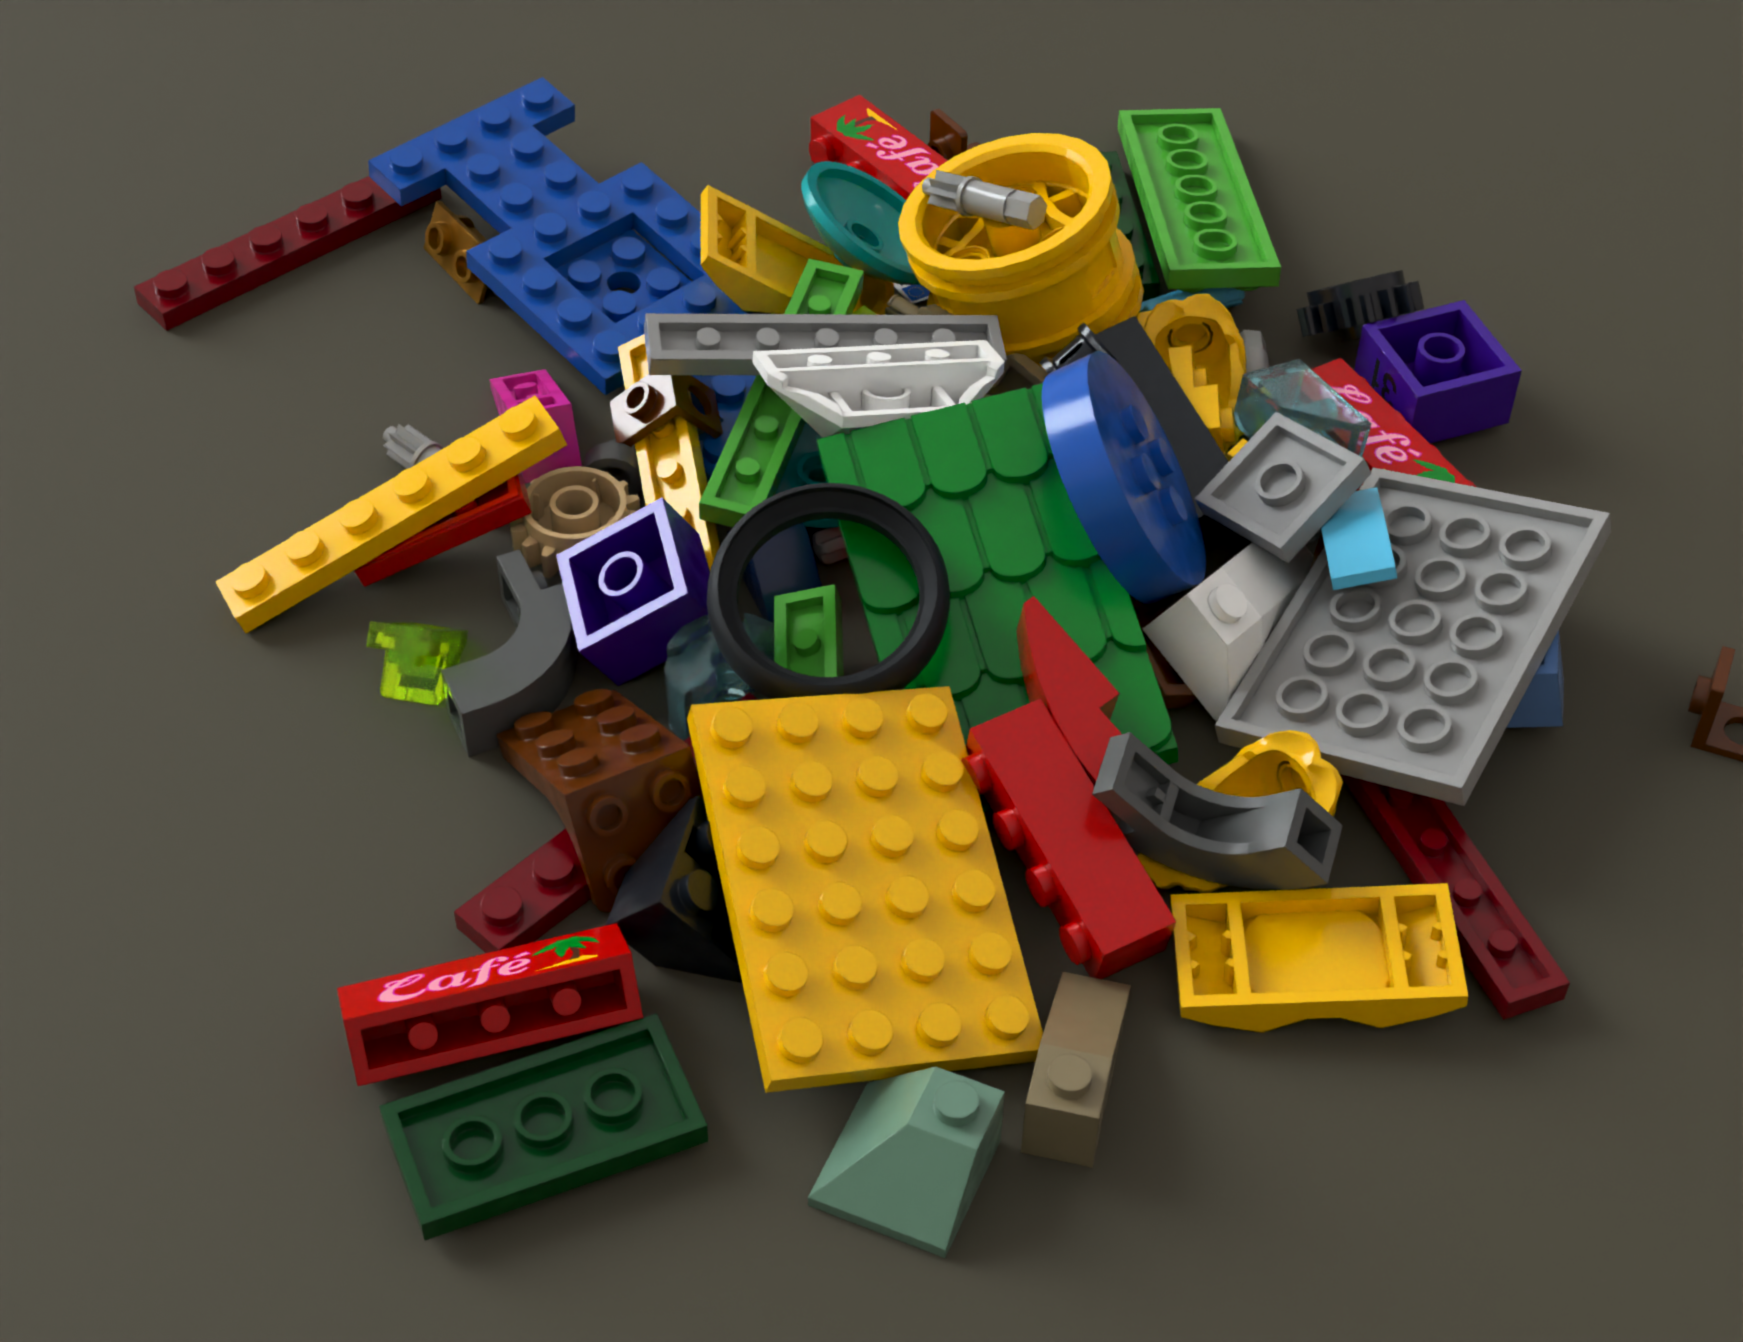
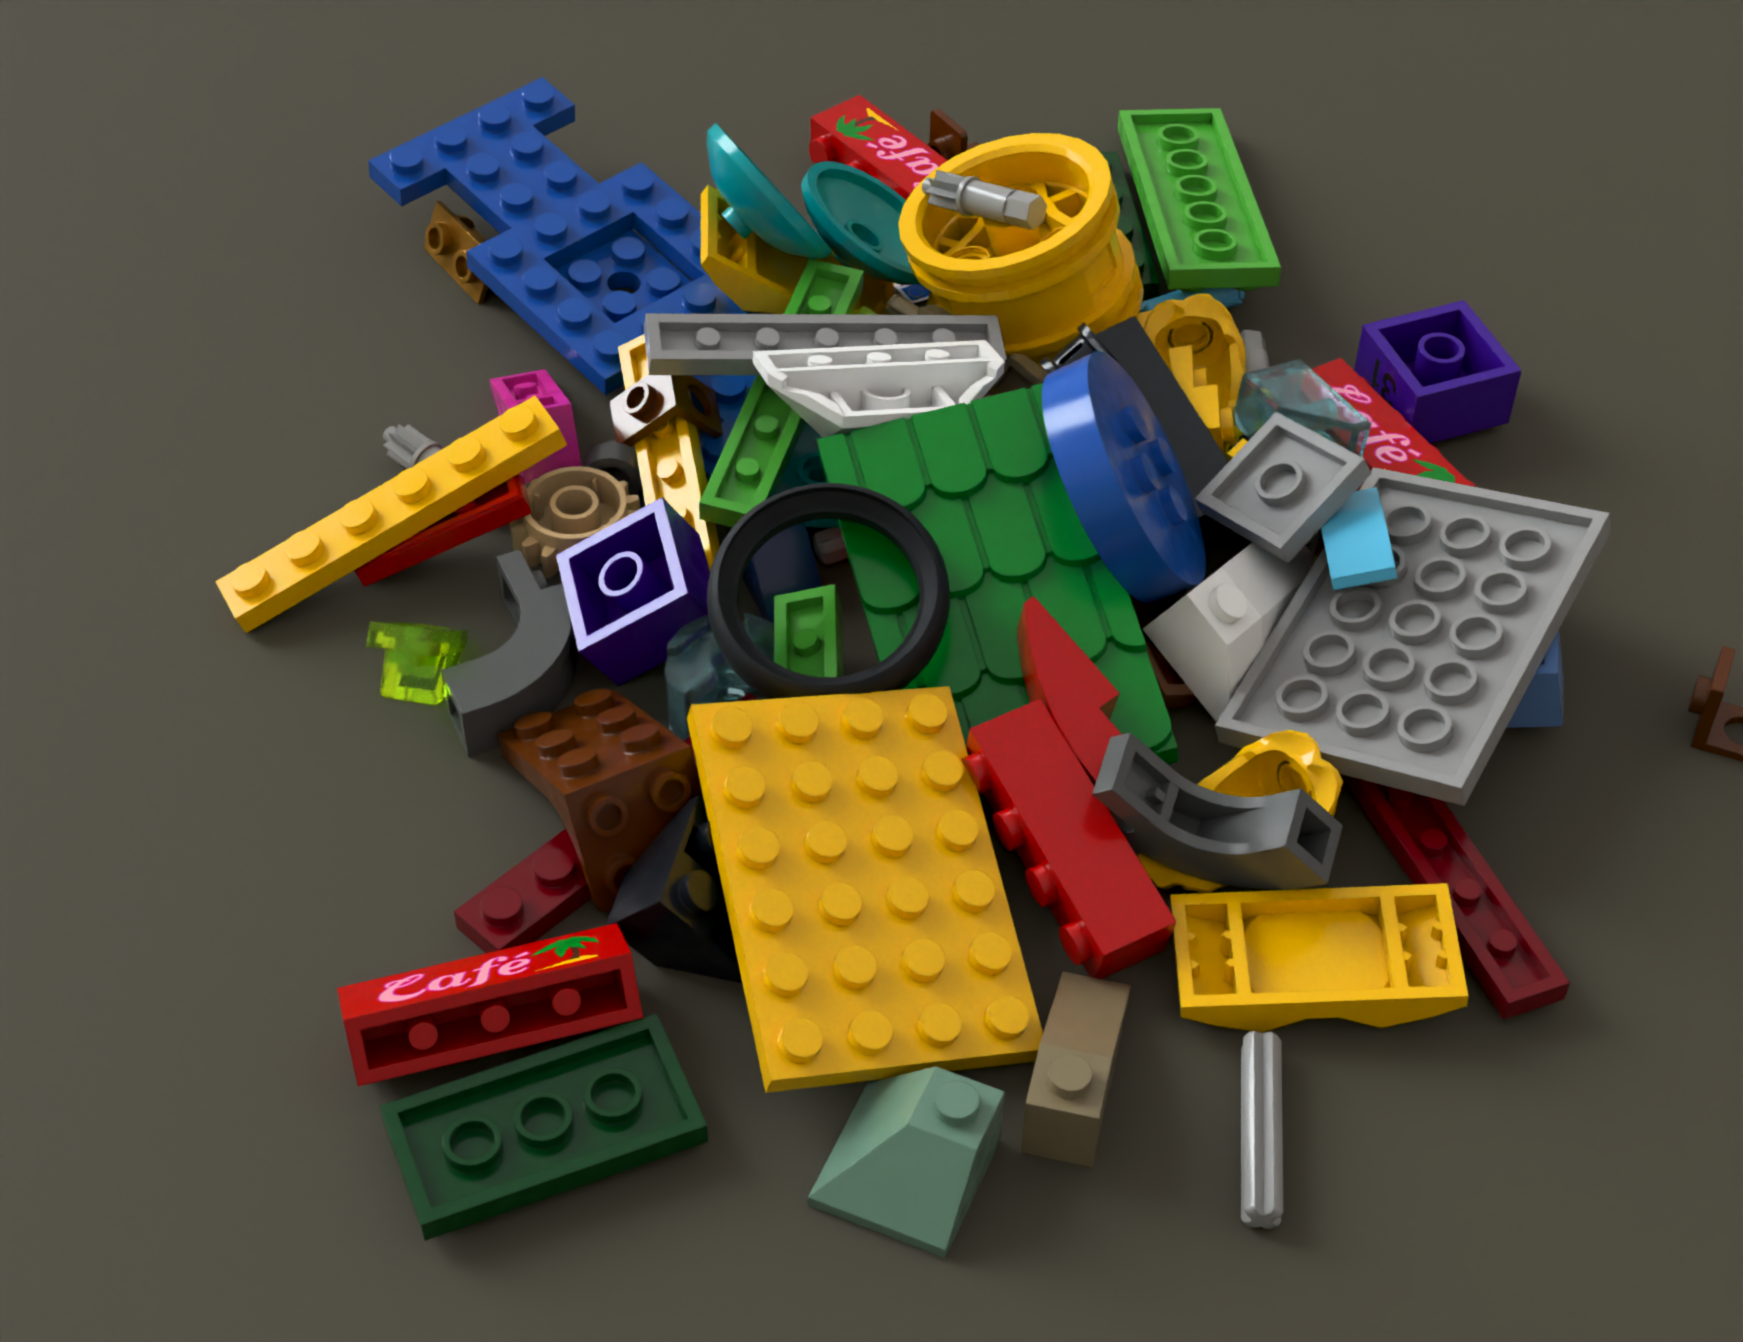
dark red plate [134,176,442,331] -> none
black gear [1296,270,1424,342] -> none
none -> teal dish [706,123,833,259]
none -> light grey axle [1241,1030,1283,1229]

